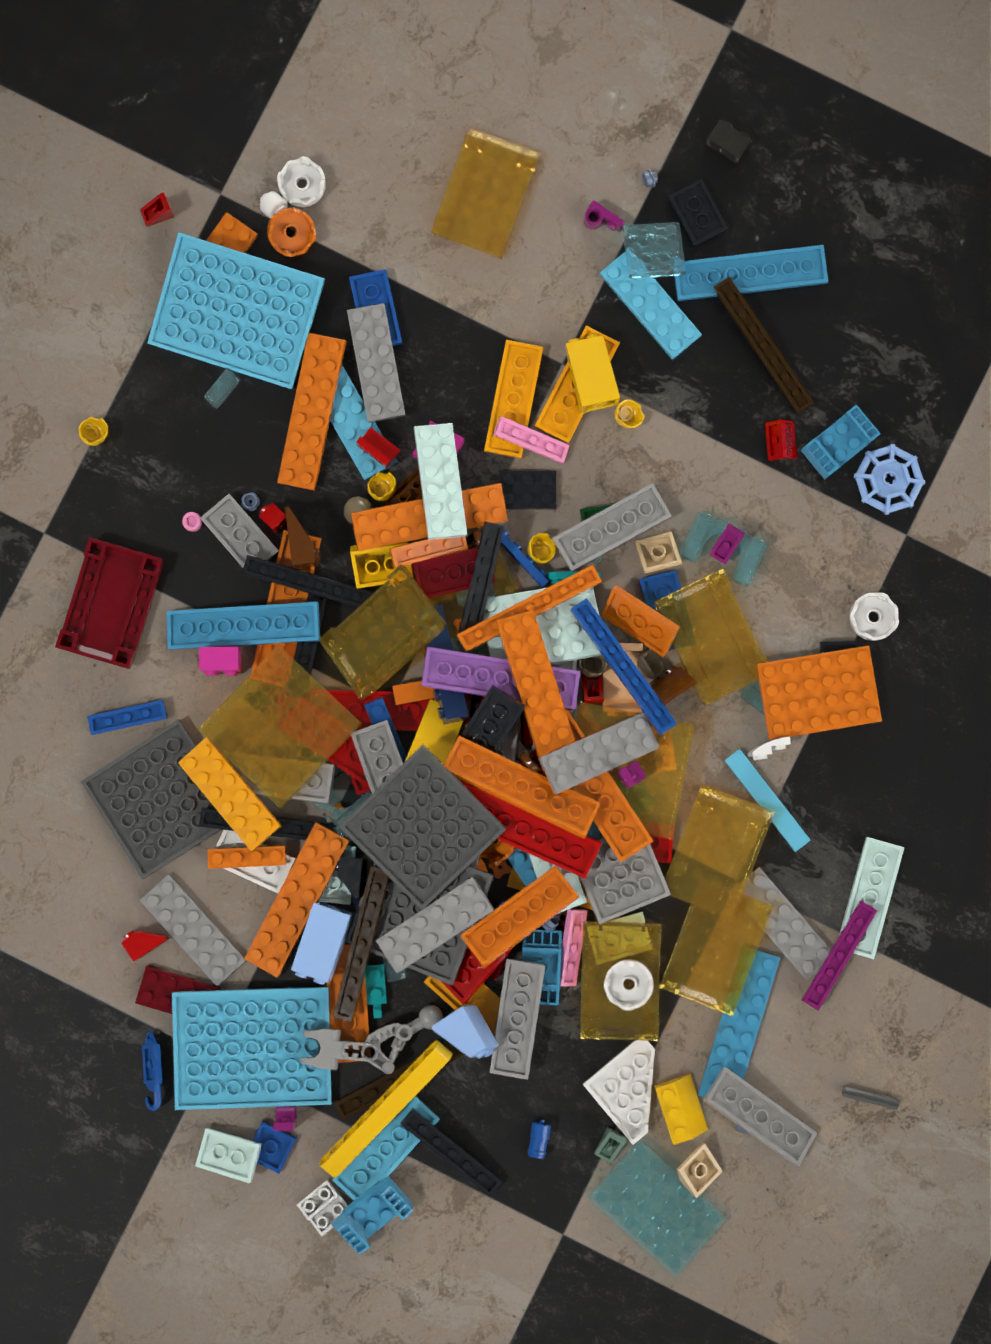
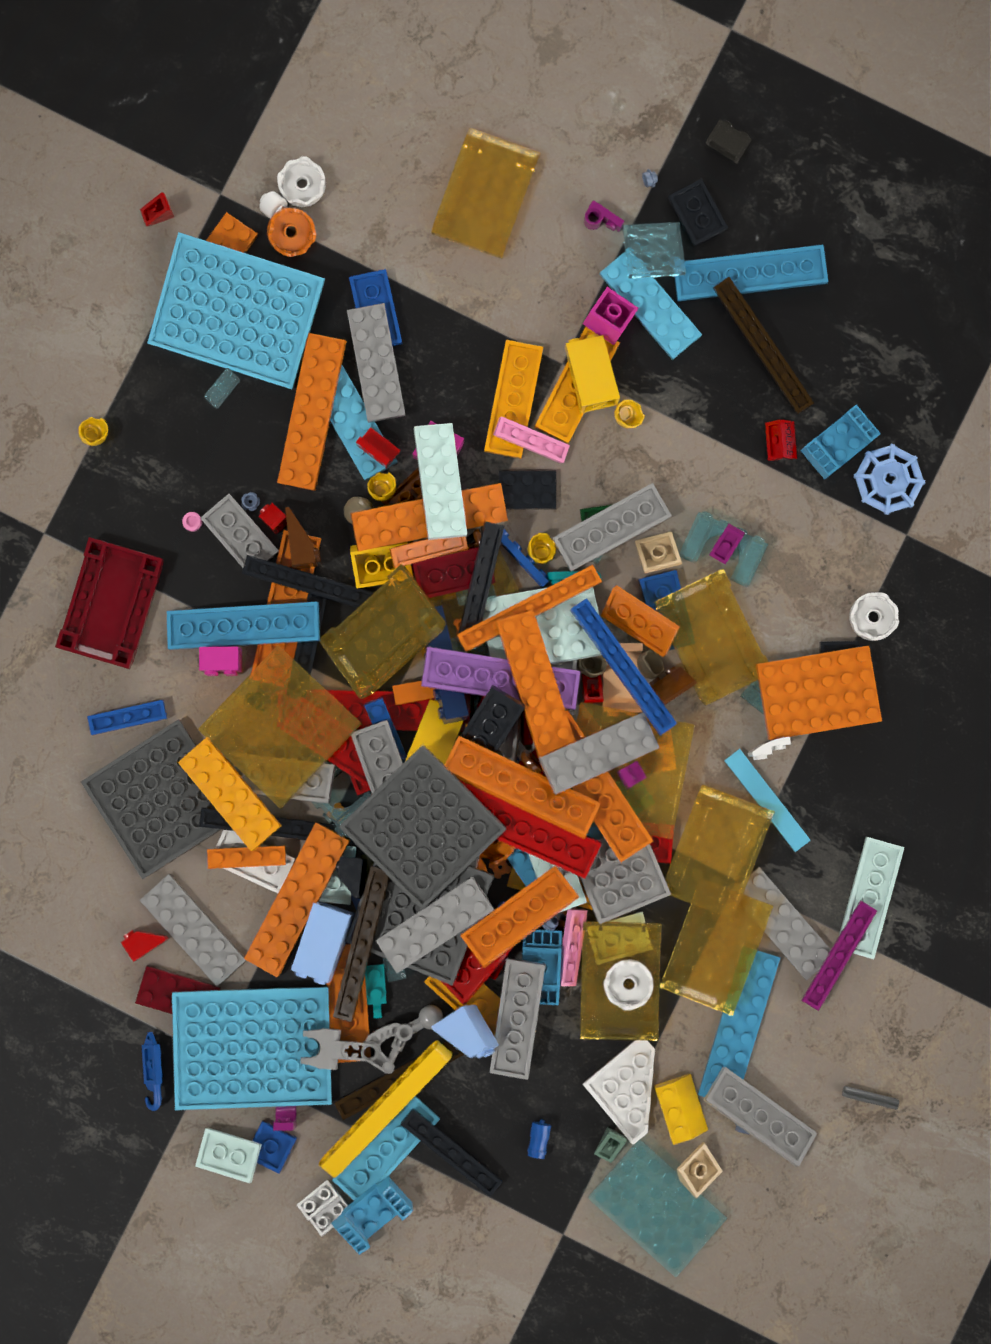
none -> dark pink brick [583,287,638,345]

